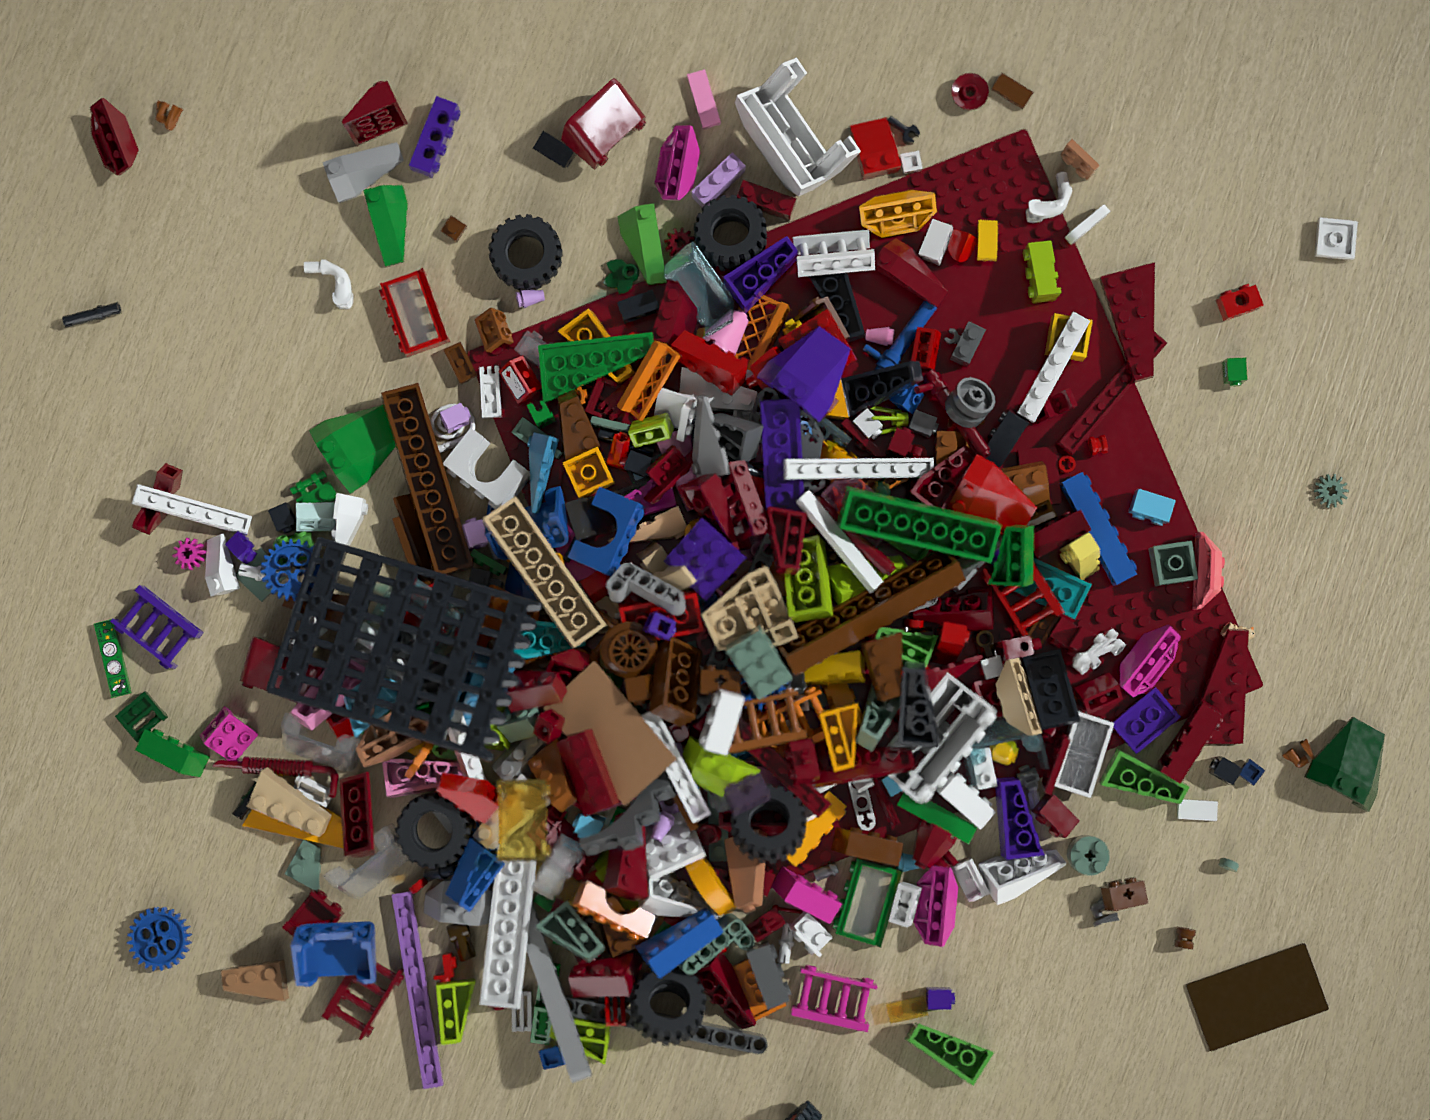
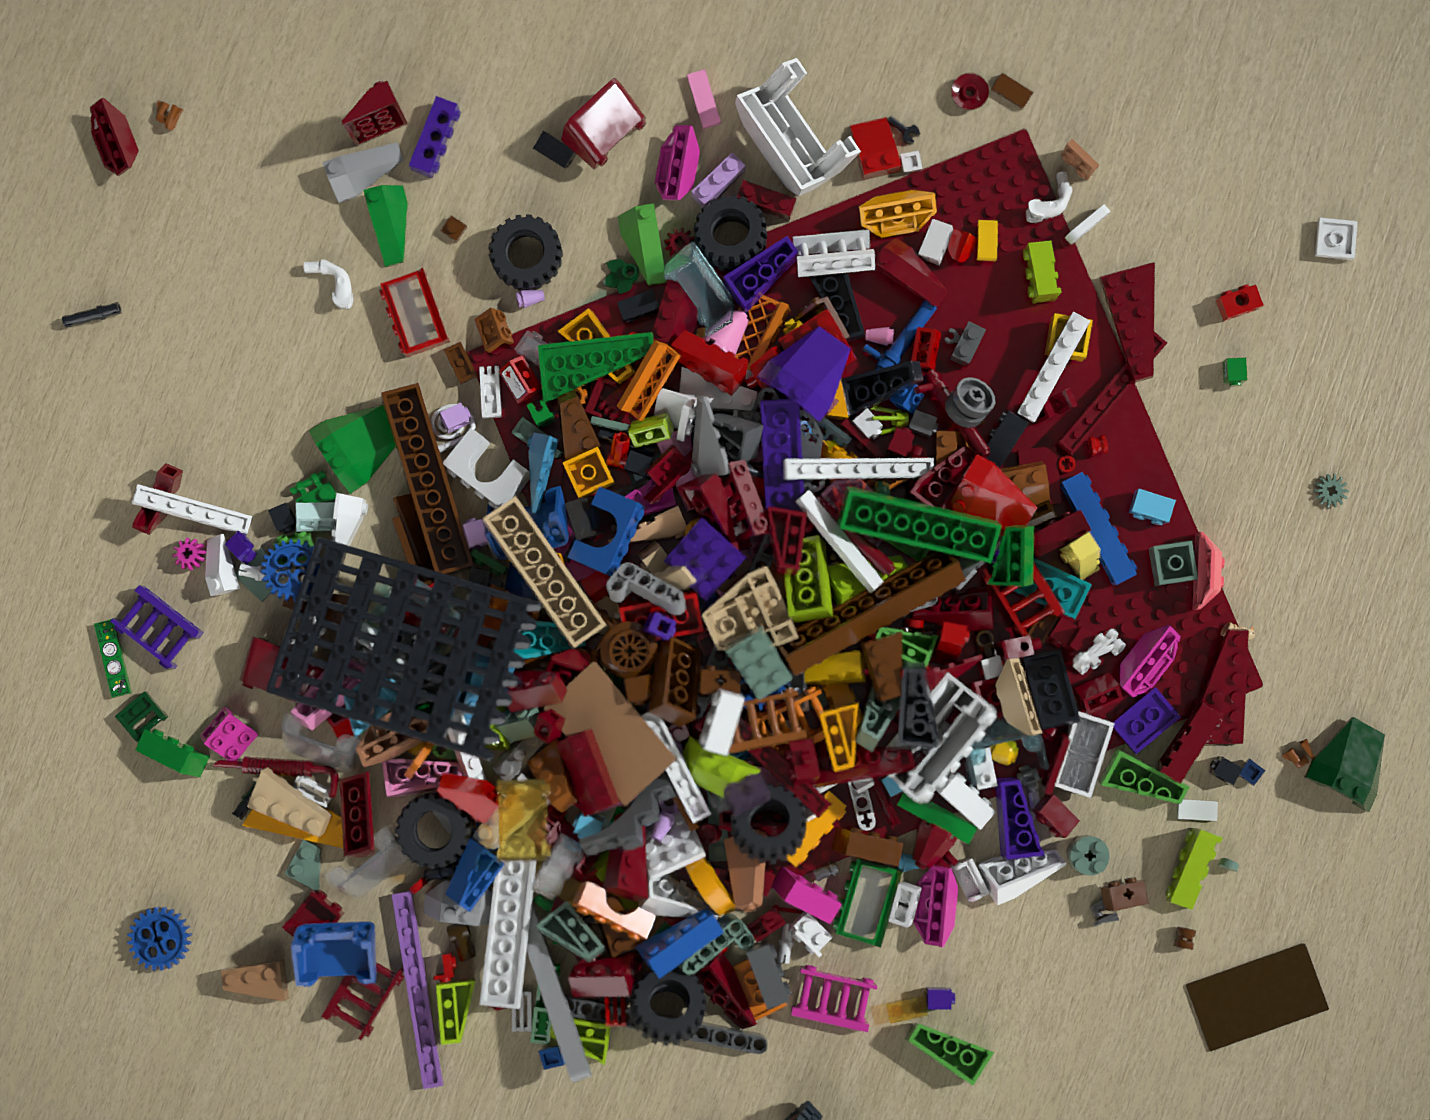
none -> lime wedge [1165,827,1223,910]

